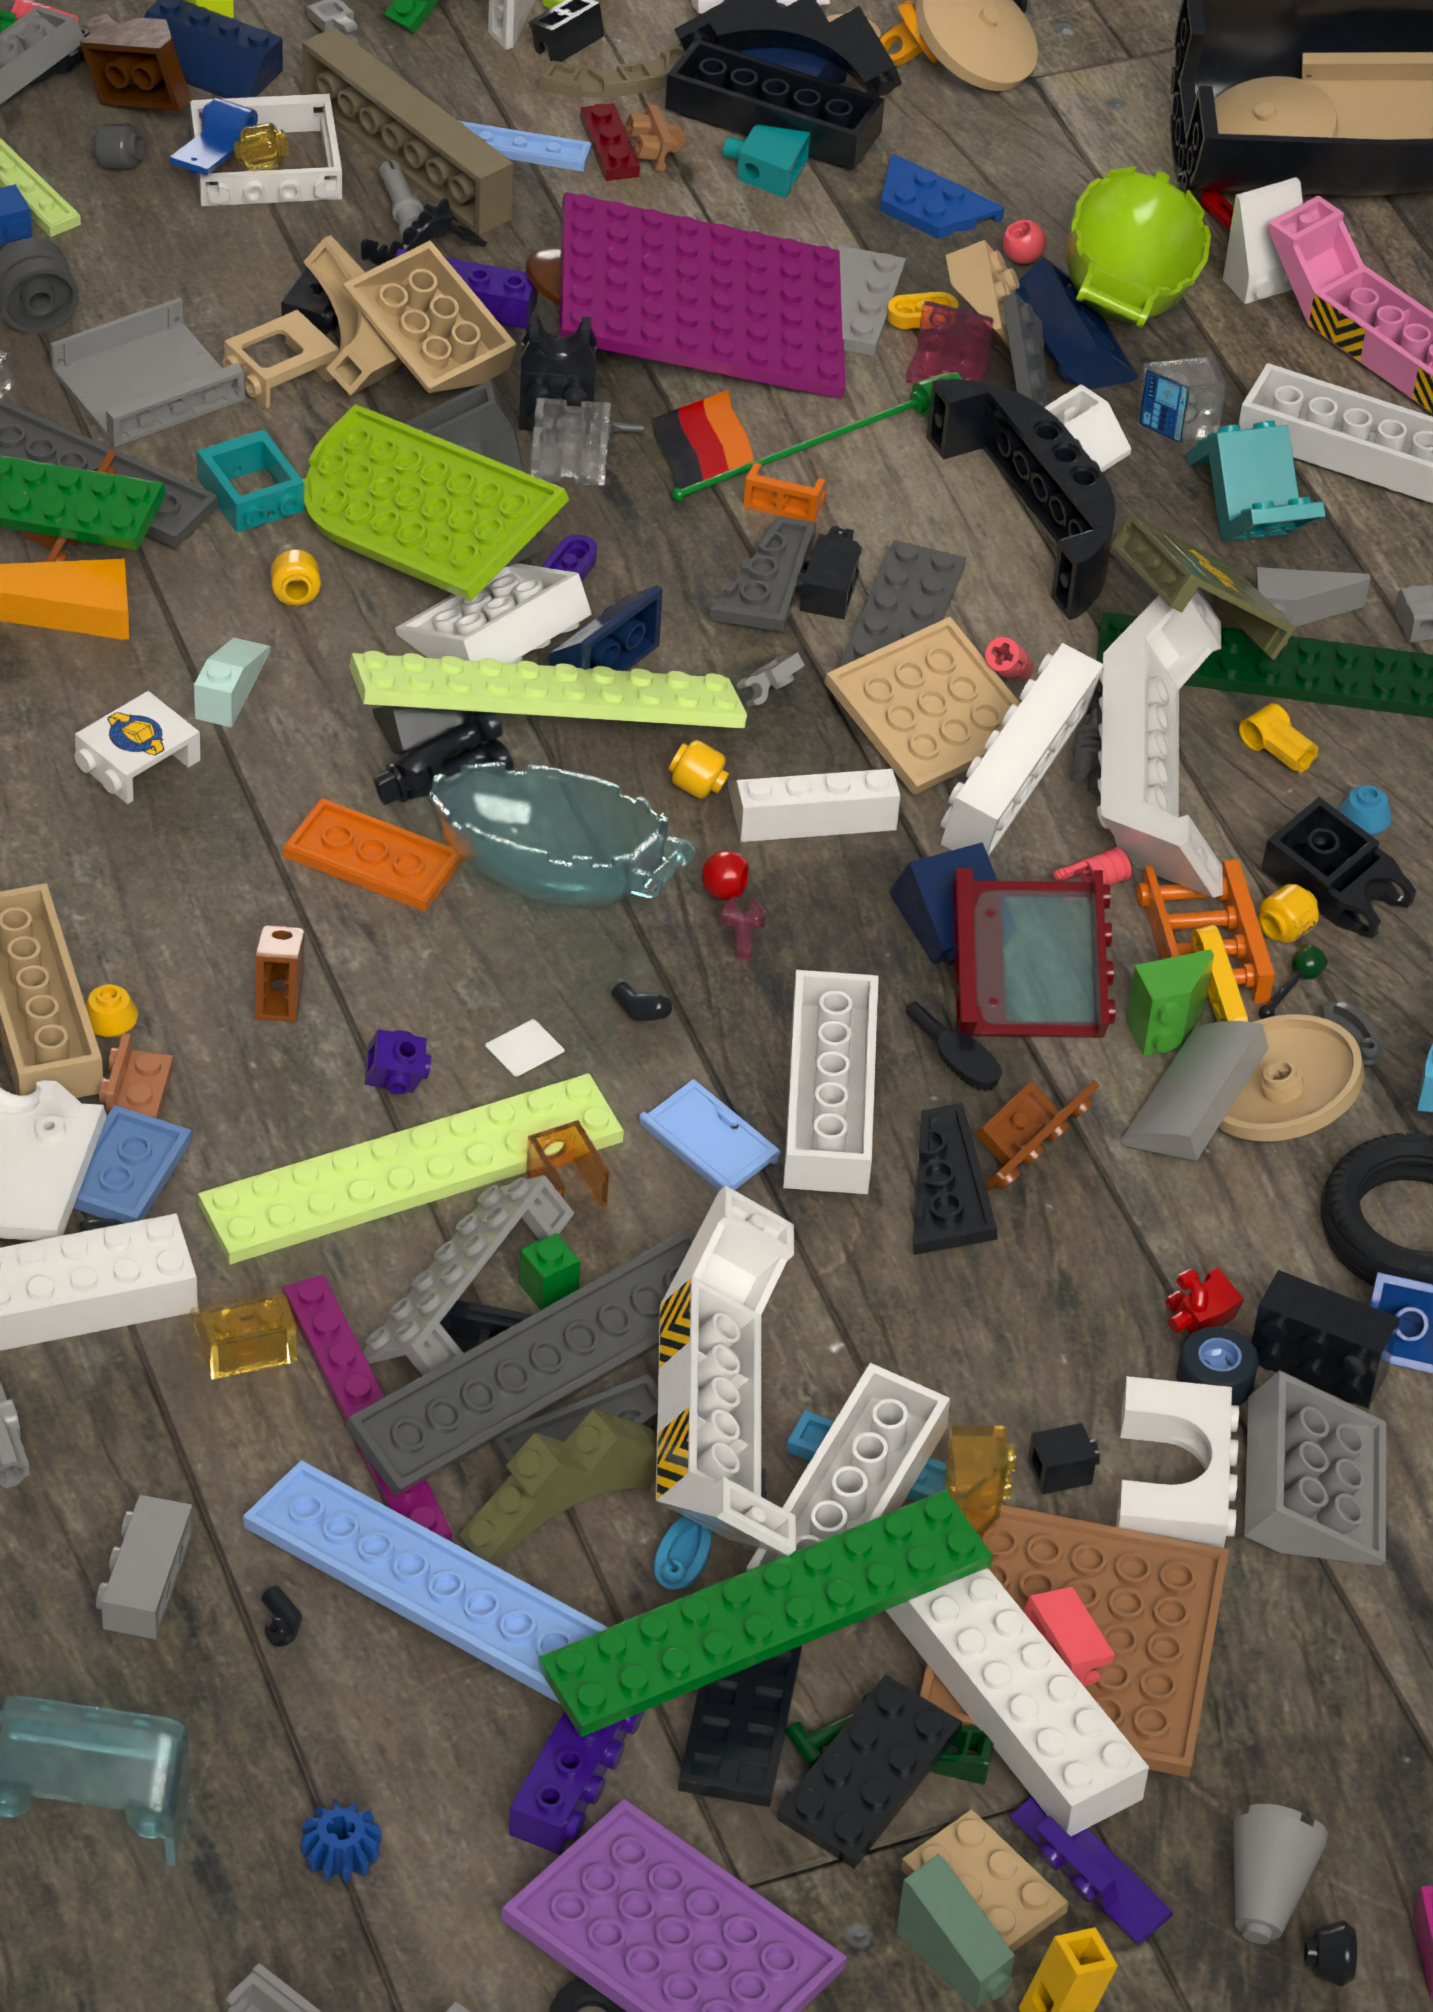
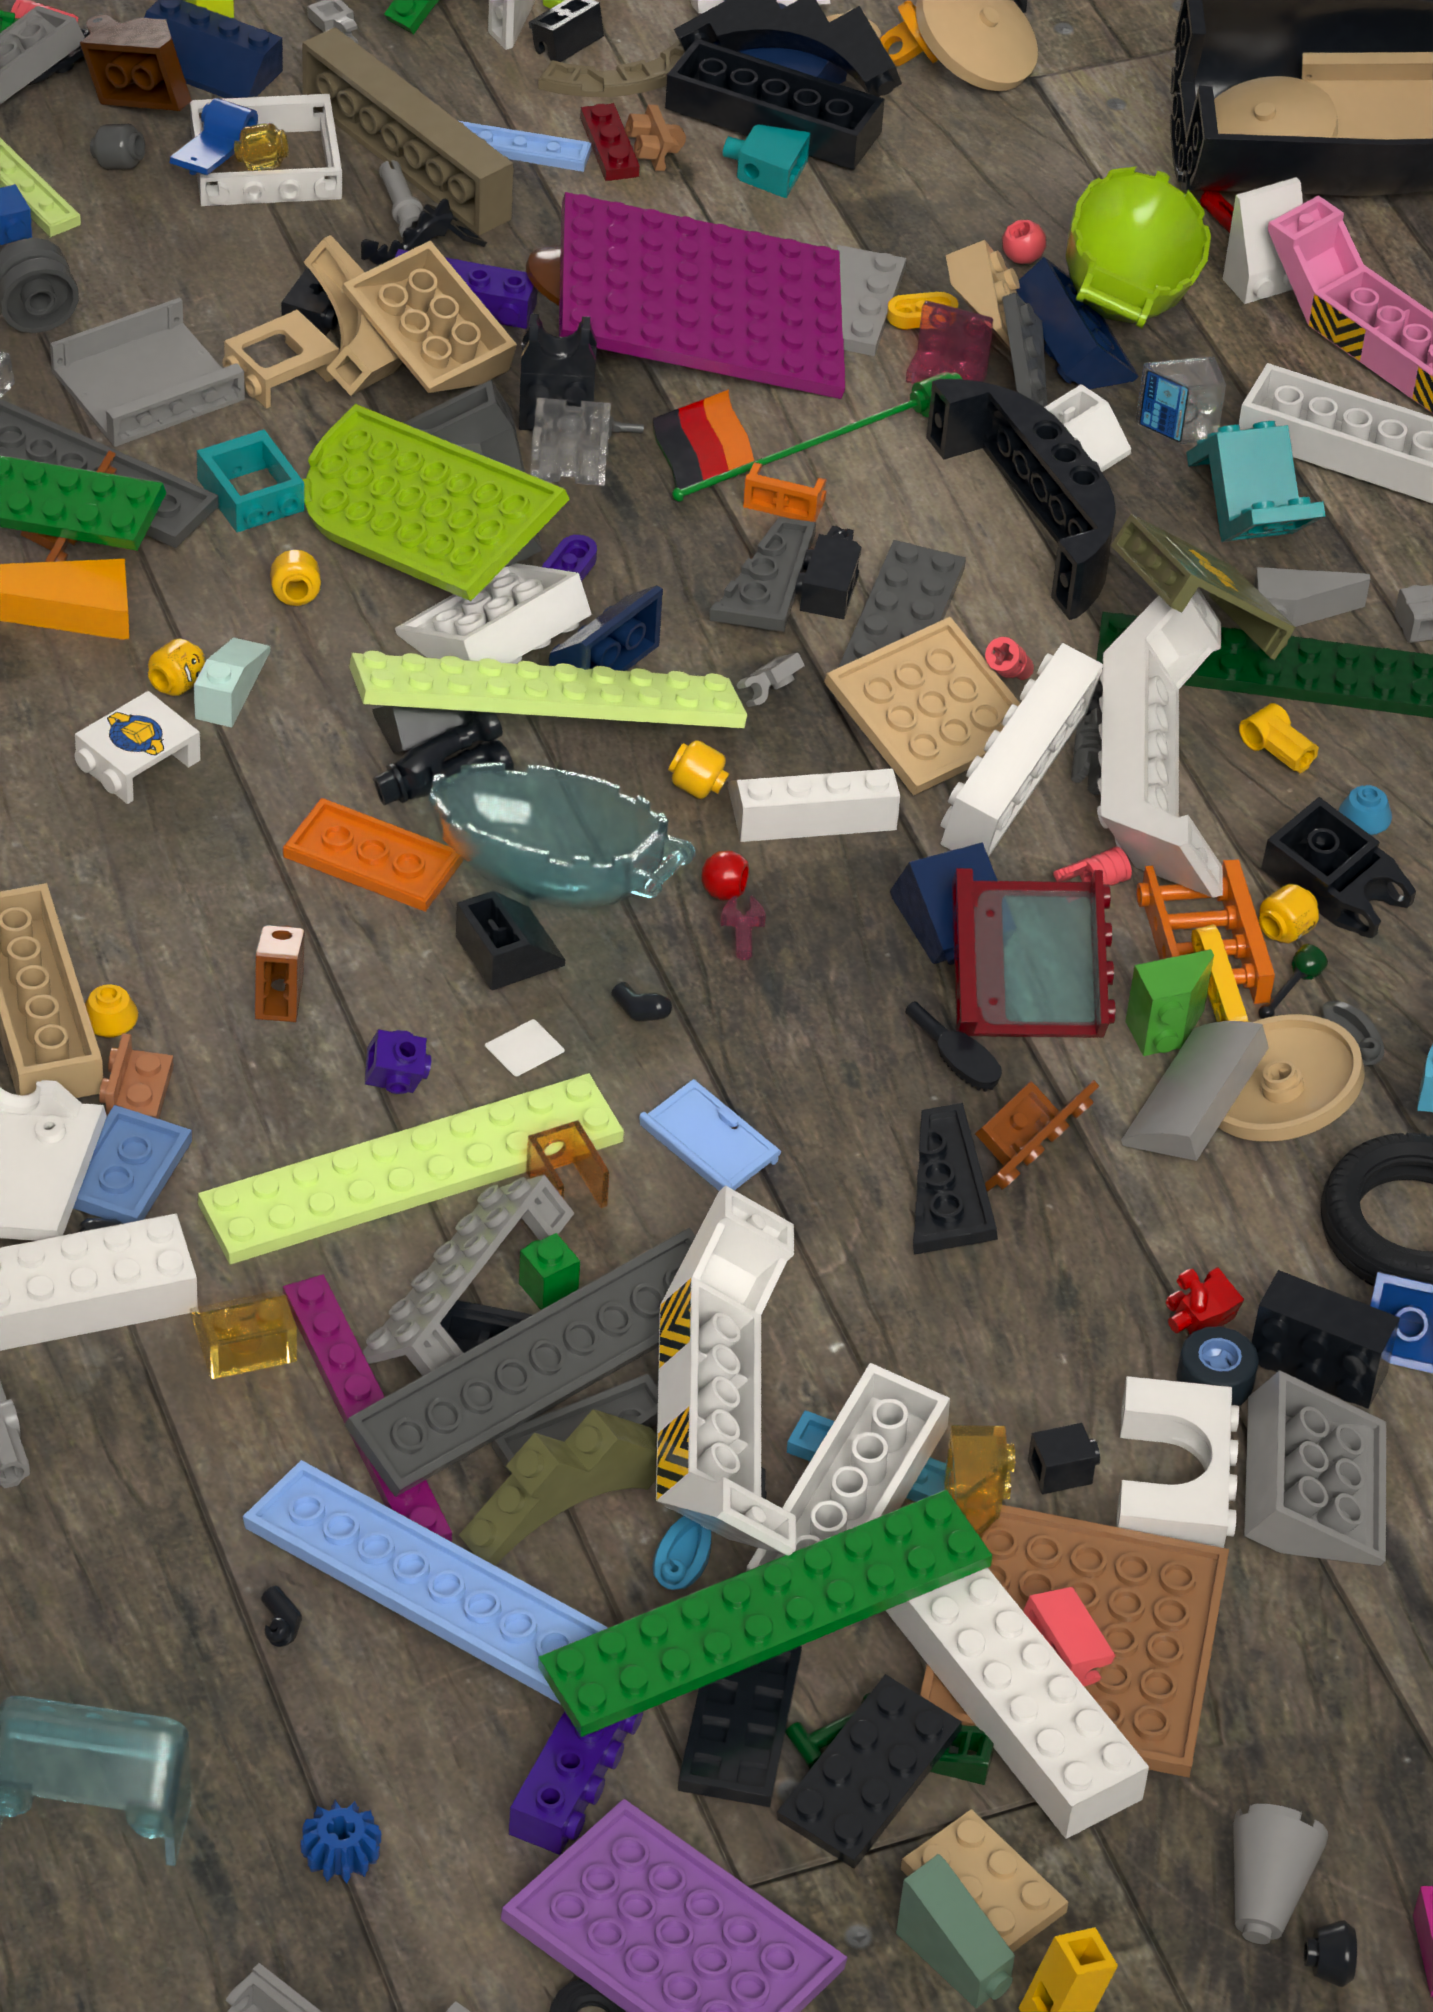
light grey brick [96,1494,193,1640] -> none
white brick [783,970,878,1194] -> none
blue wing [880,154,1005,239] -> none
dark purple bracket [1010,1797,1173,1946] -> none
none -> yellow head [148,638,205,696]
none -> black slope [456,890,566,990]

